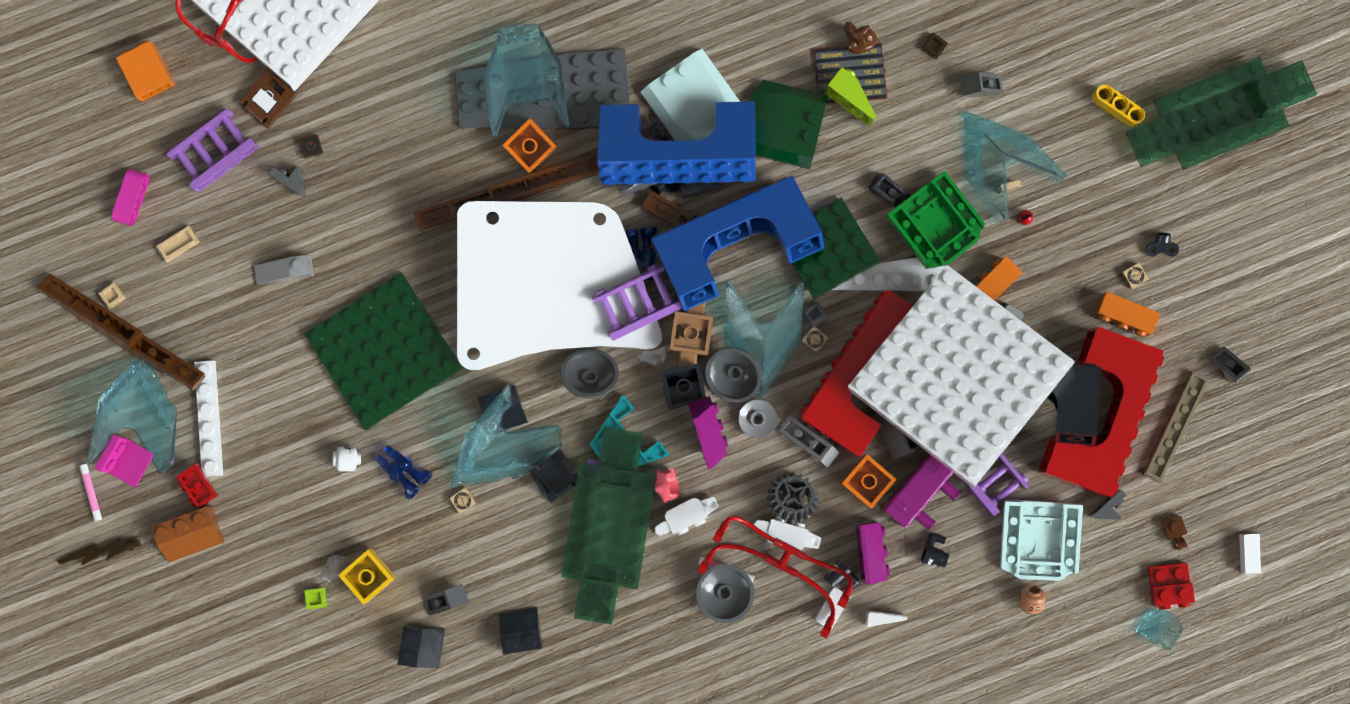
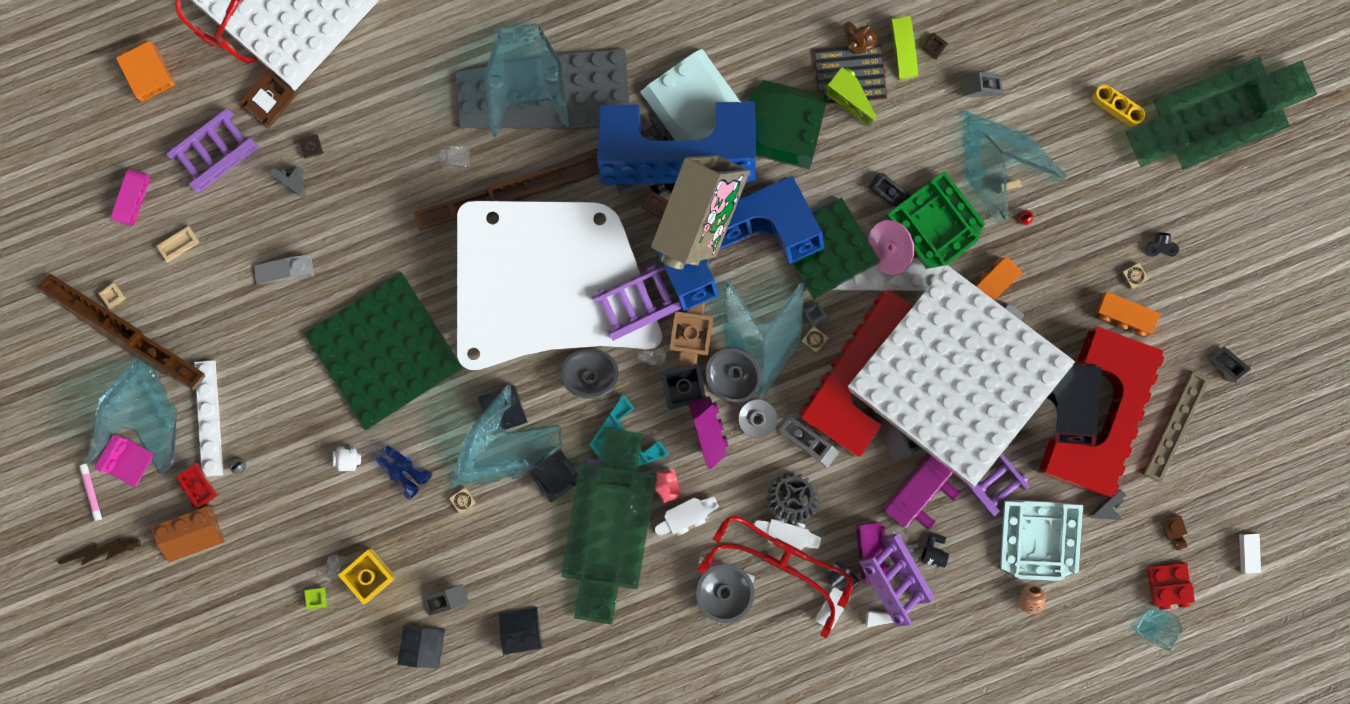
orange brick [502,118,558,173] -> none
clear blue piece [624,227,658,281] -> none
orange brick [840,454,897,509] -> none
none -> dark grey hinge [230,458,246,473]
none -> clear bracket [439,146,470,168]
none -> dark tan brick [651,154,750,269]
none -> medium lavender fence [859,533,935,627]
none -> bright pink piece [868,220,914,275]
none -> lime slope [890,16,918,80]
none -> clear bracket [892,526,918,553]

